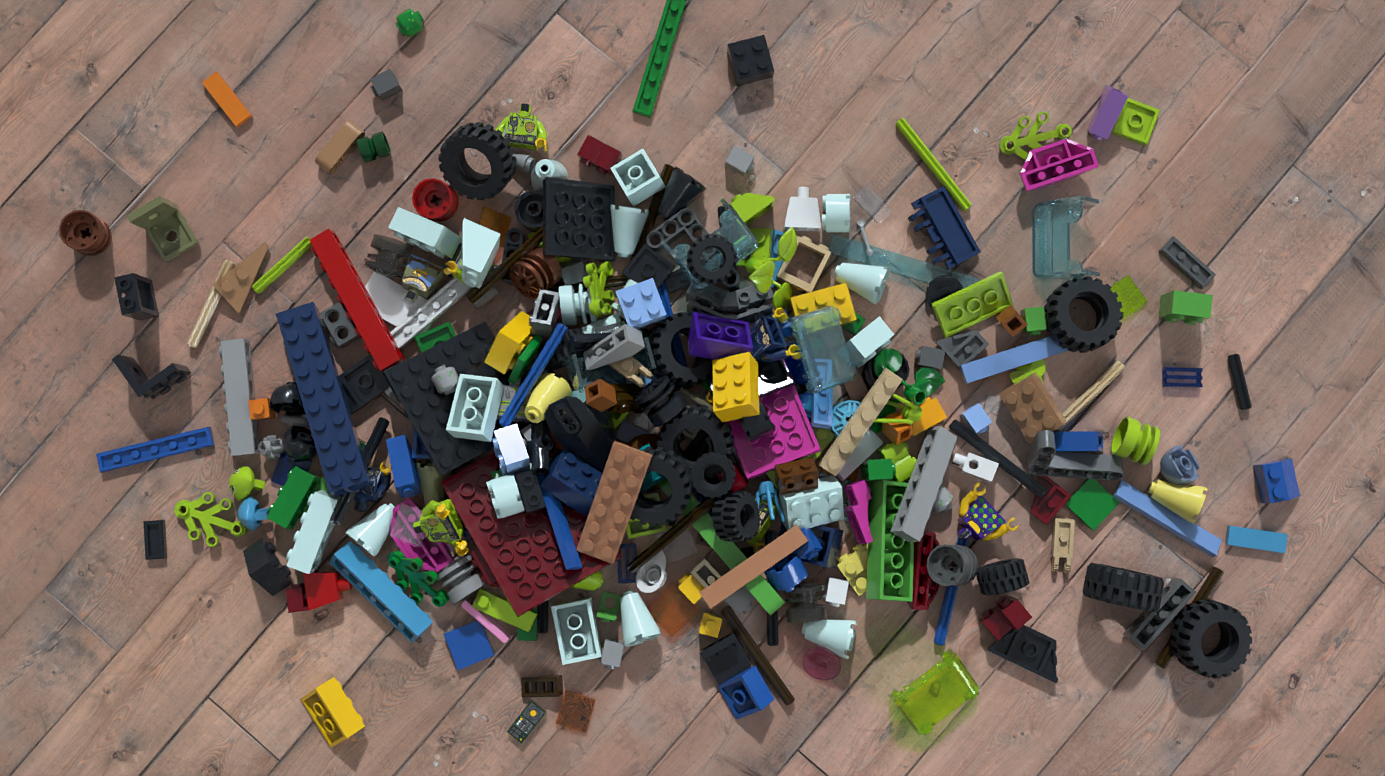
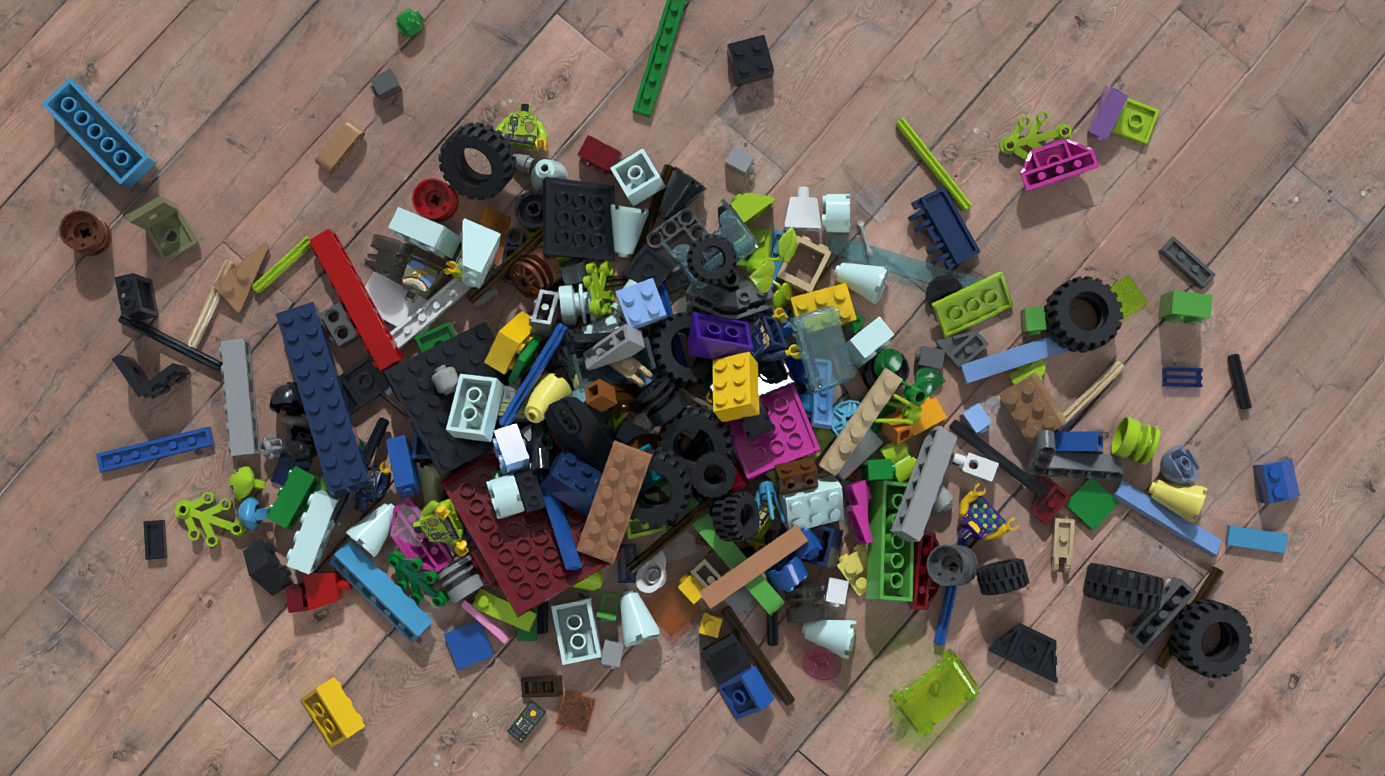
orange tile [202,71,253,128] -> none
orange brick [248,398,277,420] -> none
dark green wheel [357,131,391,163] -> none
dark red brick [979,596,1032,640] -> none
dark orange brick [996,305,1028,337] -> none
clear light blue windscreen [1032,195,1100,279] -> none
none -> dark azure brick [42,78,157,189]
none -> black axle [118,314,223,371]

